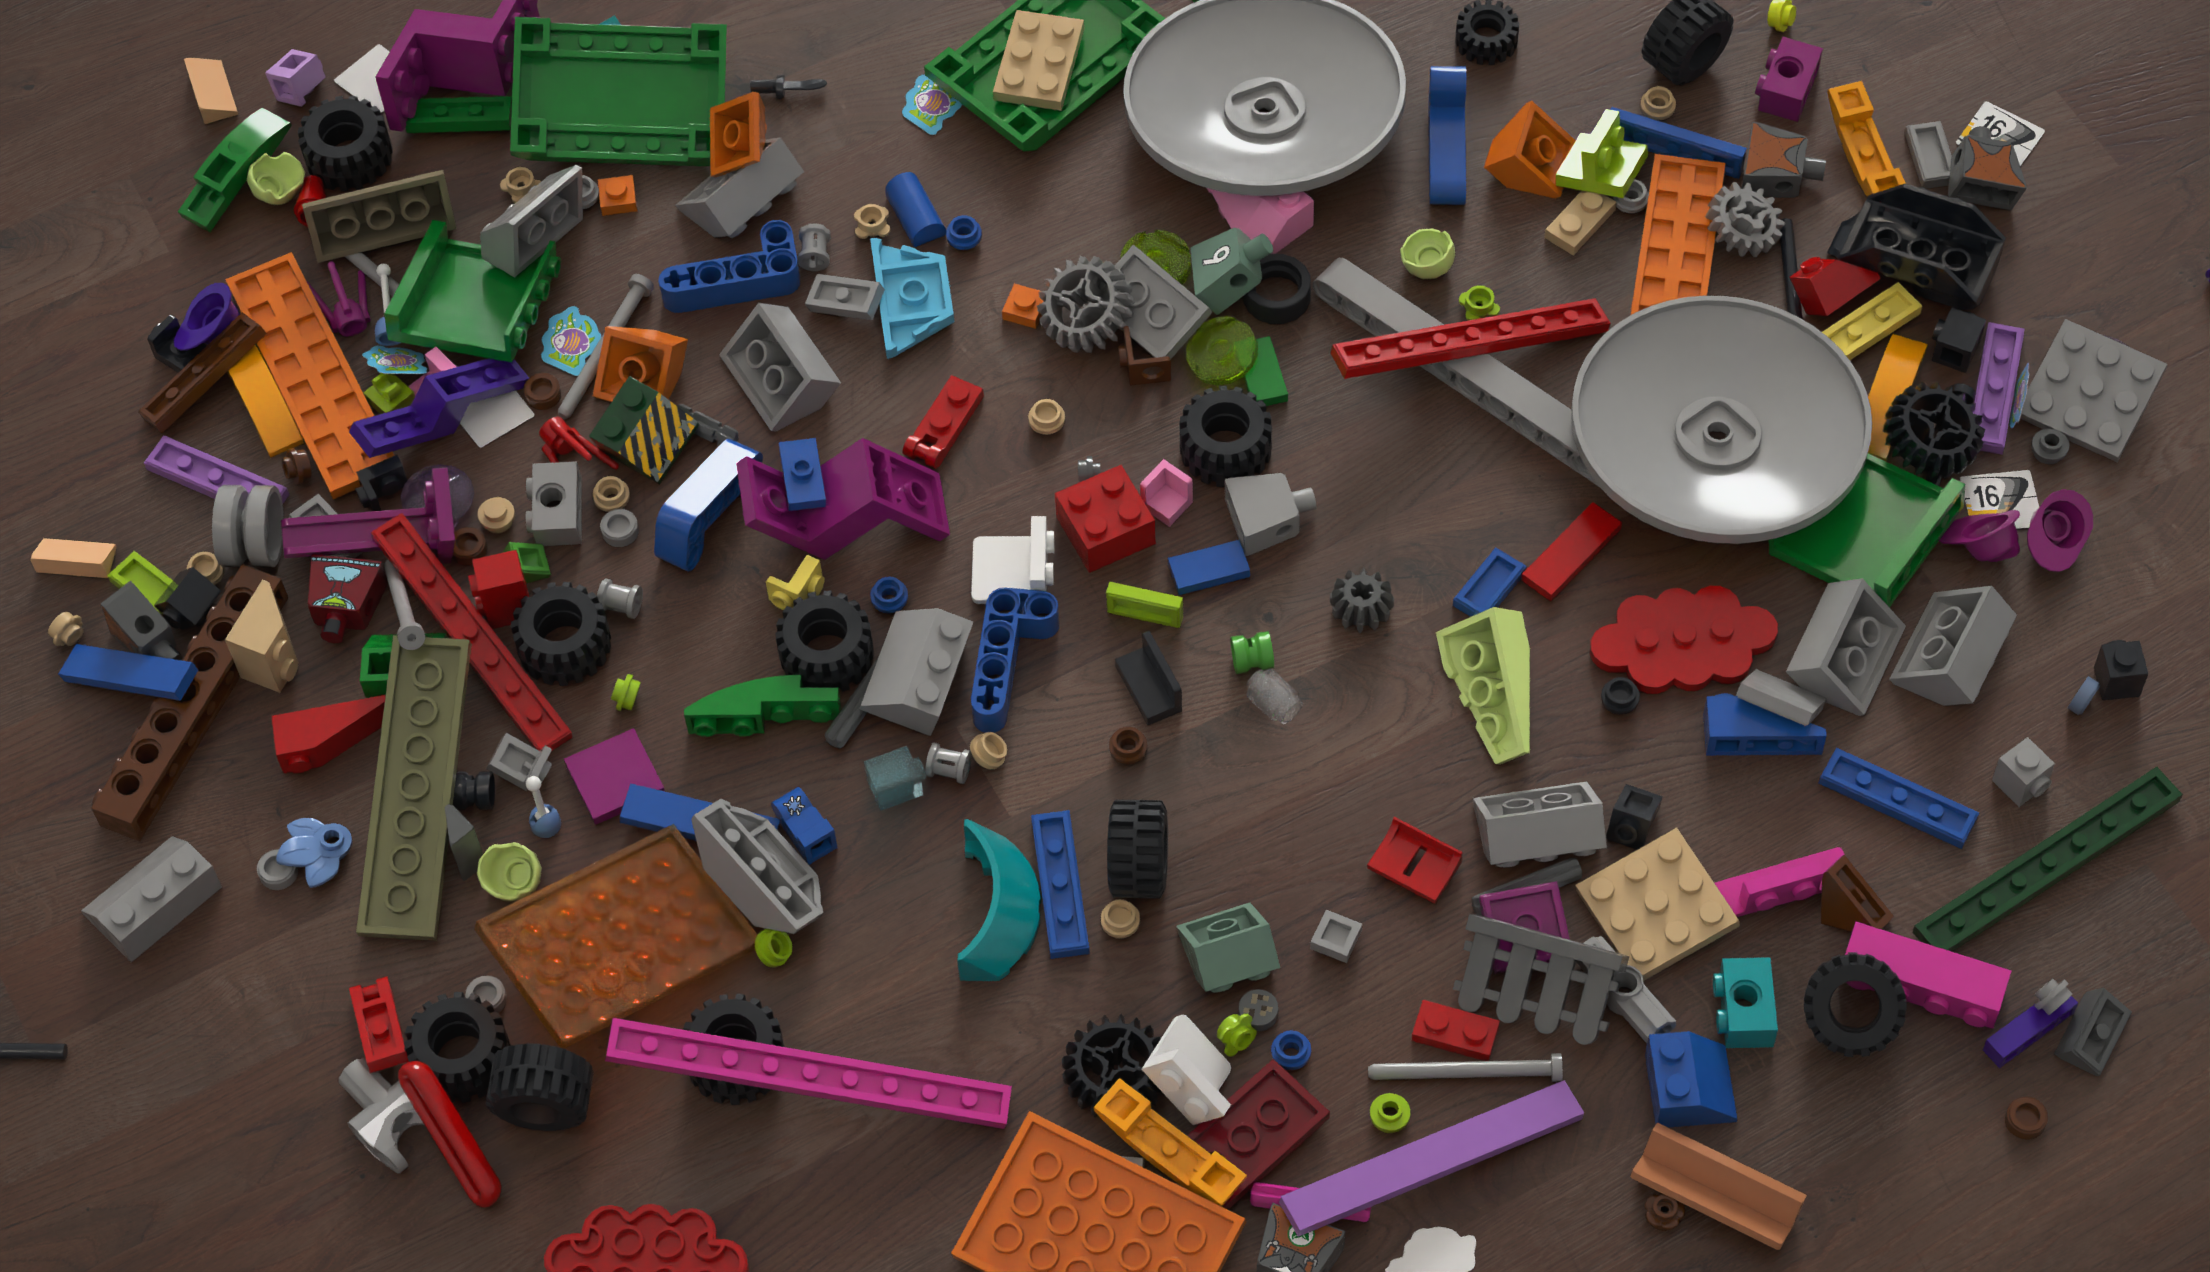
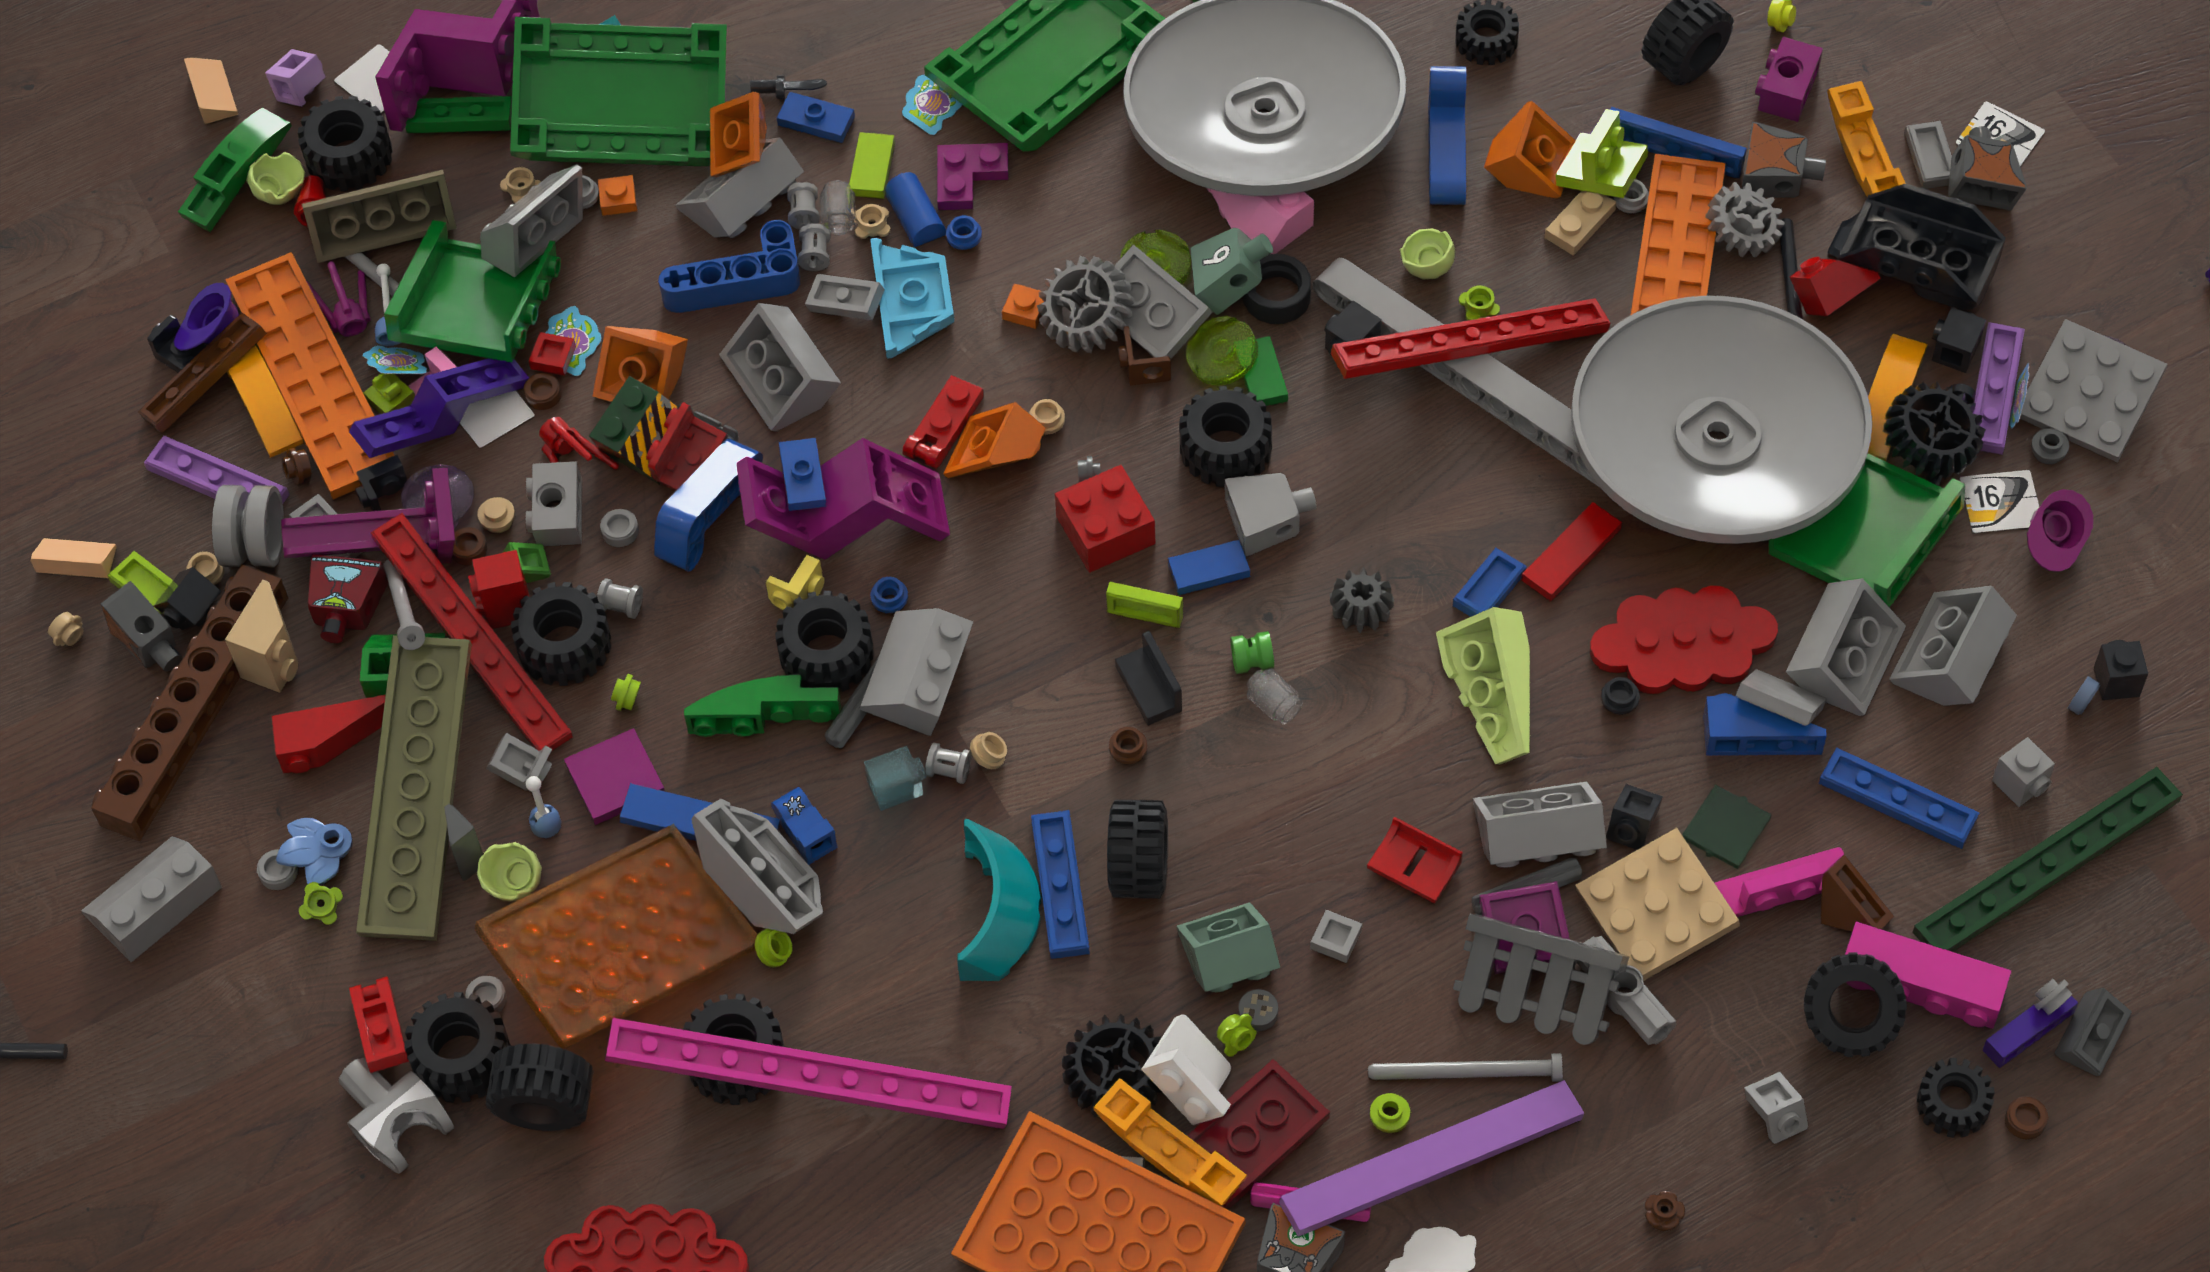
blue tile [58,644,198,701] -> none
red piece [398,1061,502,1208] -> none
black wheel [453,771,495,810] -> none
light grey bar [558,274,654,419] -> none
tan plate [592,476,630,512] -> none
white bracket [971,516,1055,604] -> none
blue beam [971,587,1059,733] -> none
tan plate [993,10,1085,111] -> none
tan plate [1101,900,1140,938] -> none
bright pink panel [1140,459,1193,527] -> none
blue plate [1271,1030,1311,1070] -> none
red plate [1411,1000,1500,1061] -> none
nougat panel [1631,1123,1807,1250] -> none
tan plate [1640,86,1676,120] -> none
blue slope [1645,1031,1737,1128] -> none
teal brick [1713,957,1778,1048] -> none
light yellow plate [1822,282,1922,360] -> none
magenta piece [1939,510,2020,562] -> none
none -> lime plate [299,882,343,925]
none -> red plate [529,332,576,376]
none -> red bracket [646,402,728,491]
none -> blue plate [777,92,855,143]
none -> light grey bush [787,182,820,229]
none -> clear brick [820,180,857,235]
none -> lime tile [848,132,895,199]
none -> magenta plate [937,143,1009,210]
none -> orange slope [943,402,1046,478]
none -> black brick [1324,300,1382,356]
none -> clear green piece [1682,784,1772,869]
none -> light grey bracket [1744,1072,1808,1144]
none -> black tyre [1916,1058,1995,1138]

